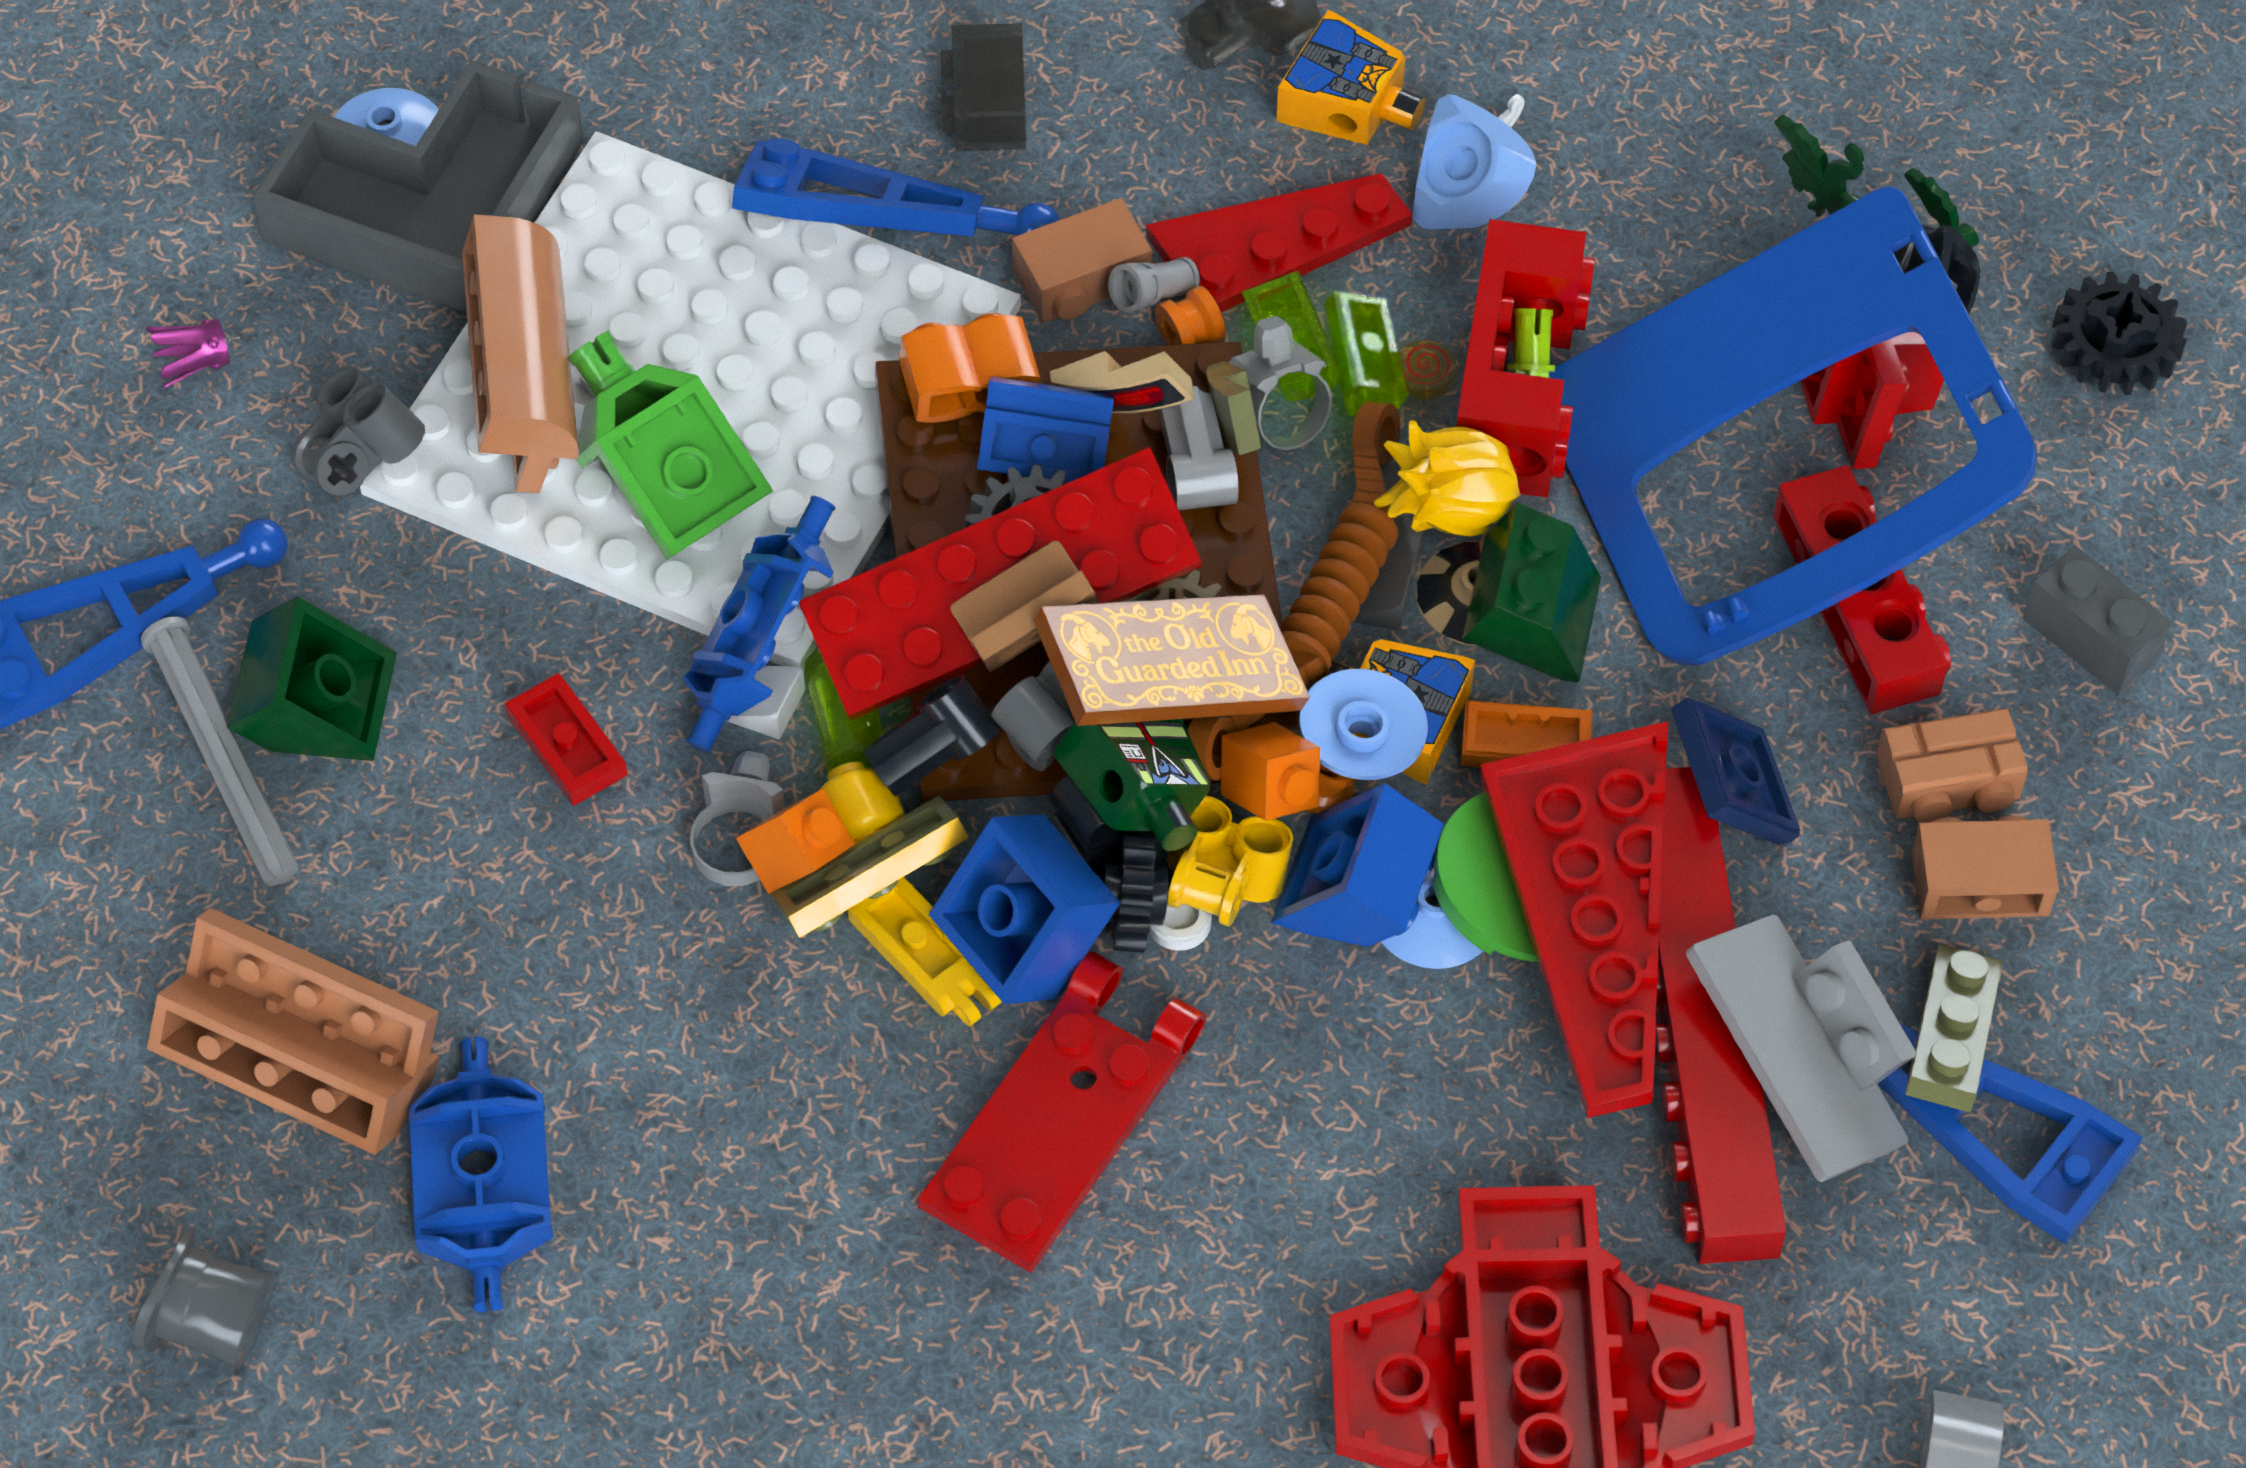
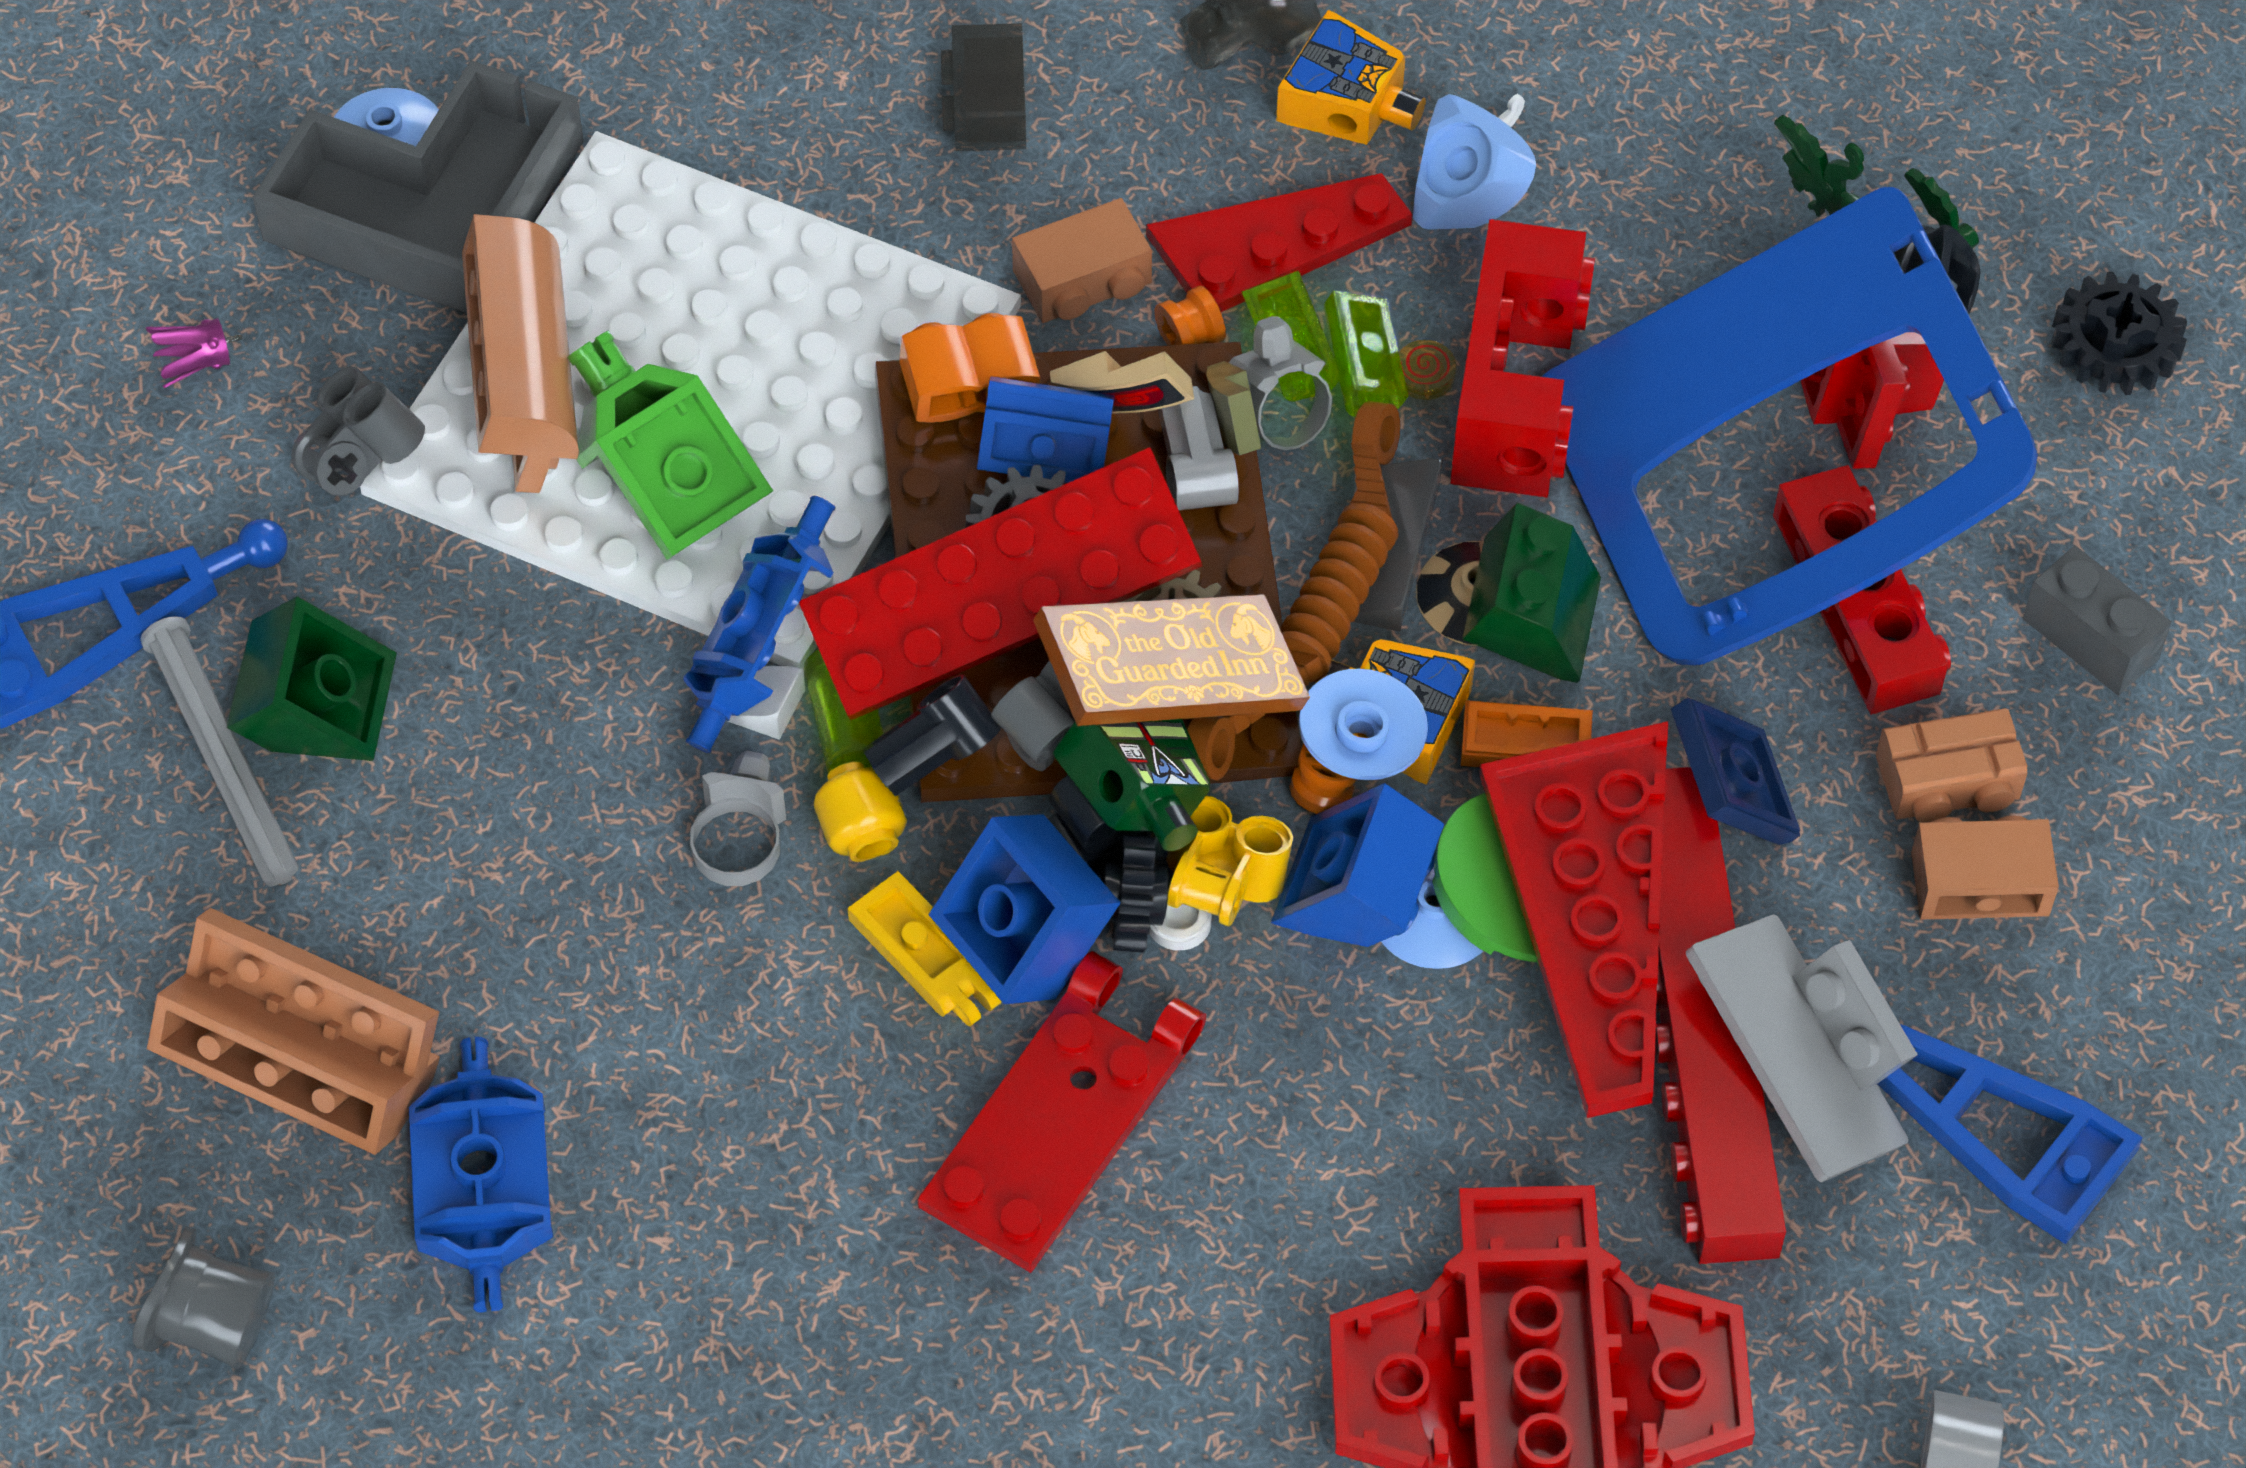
red plate [505,673,628,806] -> none
blue plate [732,138,1060,237] -> none
orange brick [736,788,856,894] -> none
plate [771,796,969,938] -> none
medium nougat panel [950,541,1098,673] -> none
light grey pin [1108,257,1200,313] -> none
orange brick [1221,722,1320,821] -> none
yellow hair [1373,420,1520,537] -> none
lime axle [1506,308,1555,378] -> none
plate [1905,944,2003,1113] -> none

